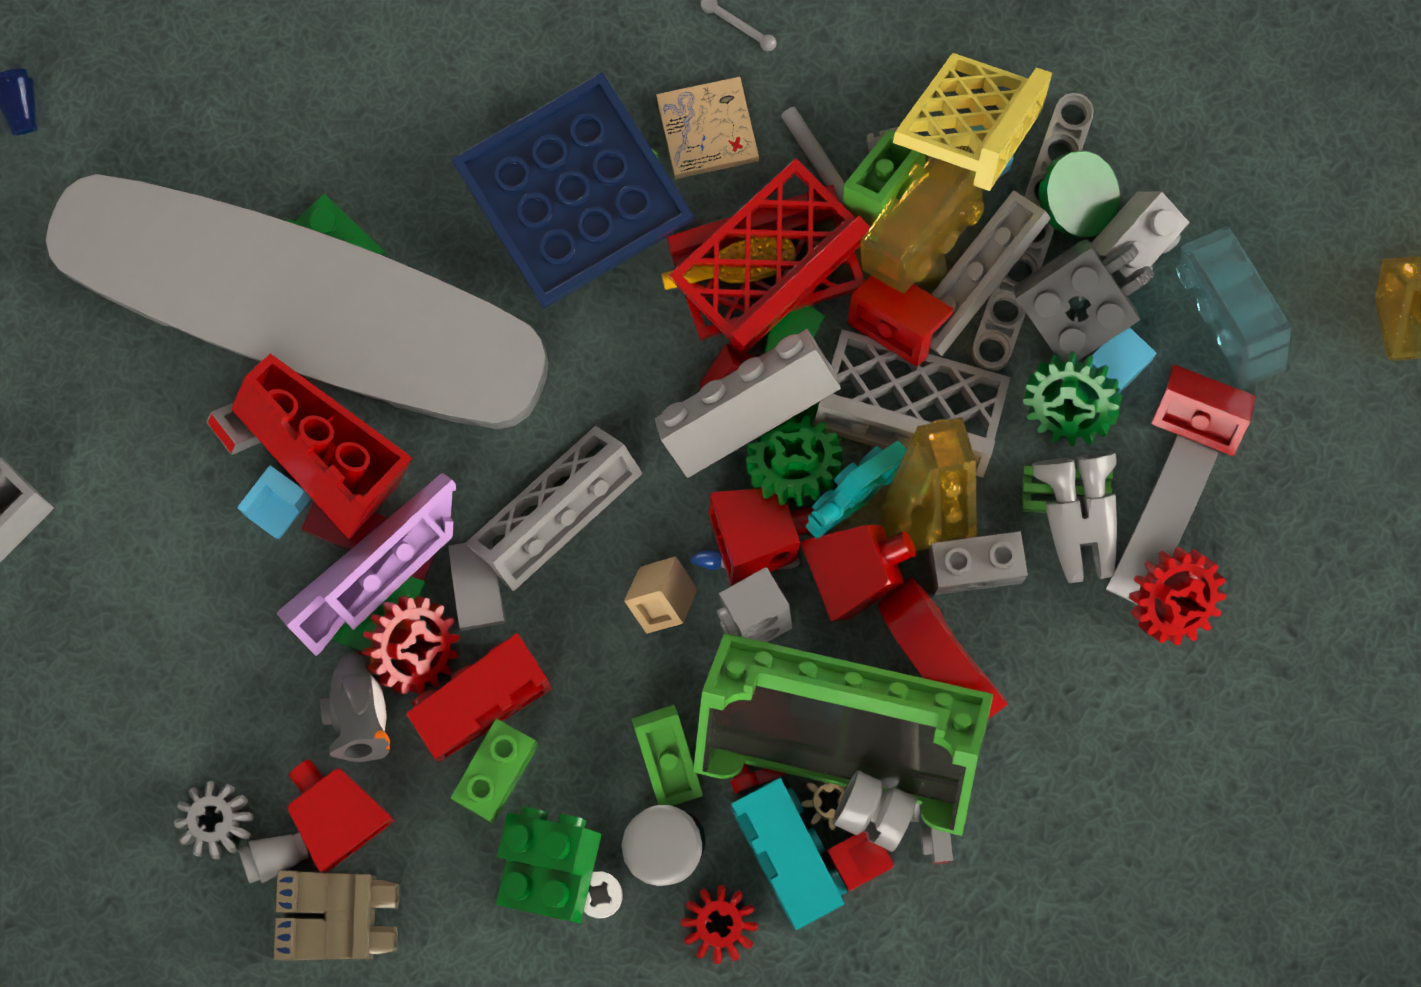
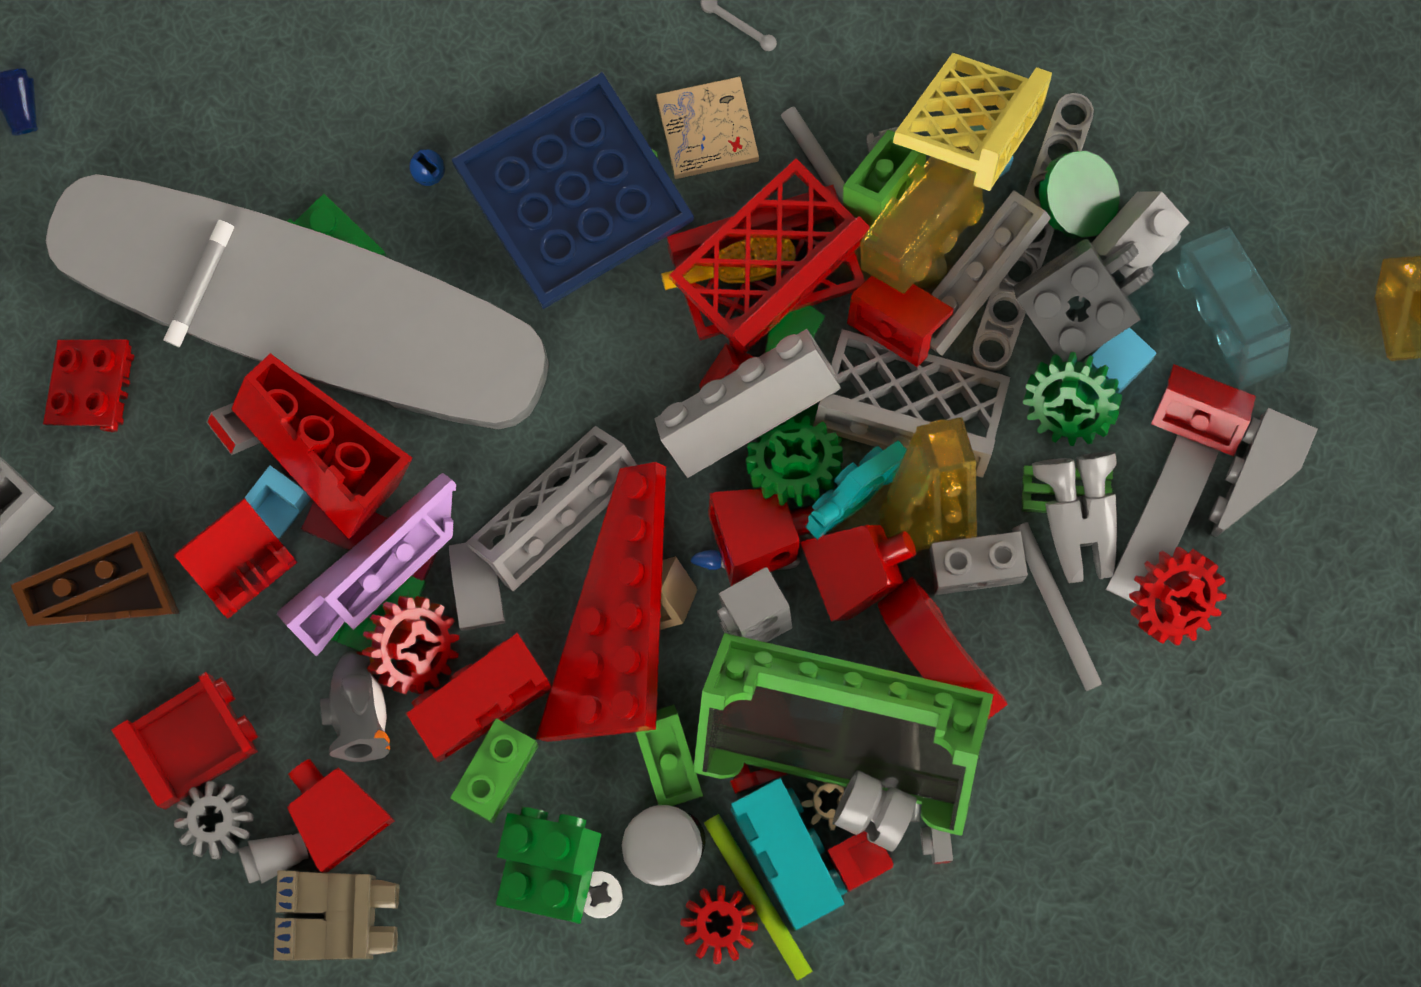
none -> reddish brown wedge [11,531,180,627]
none -> red hinge [43,339,135,432]
none -> red panel [111,672,259,810]
none -> light grey bar [163,220,234,347]
none -> red hinge [173,498,297,619]
none -> blue hinge [409,149,445,186]
none -> red wing [536,462,666,742]
none -> lime bar [704,814,813,981]
none -> light grey bar [1012,522,1102,691]
none -> light grey slope [1208,408,1318,537]

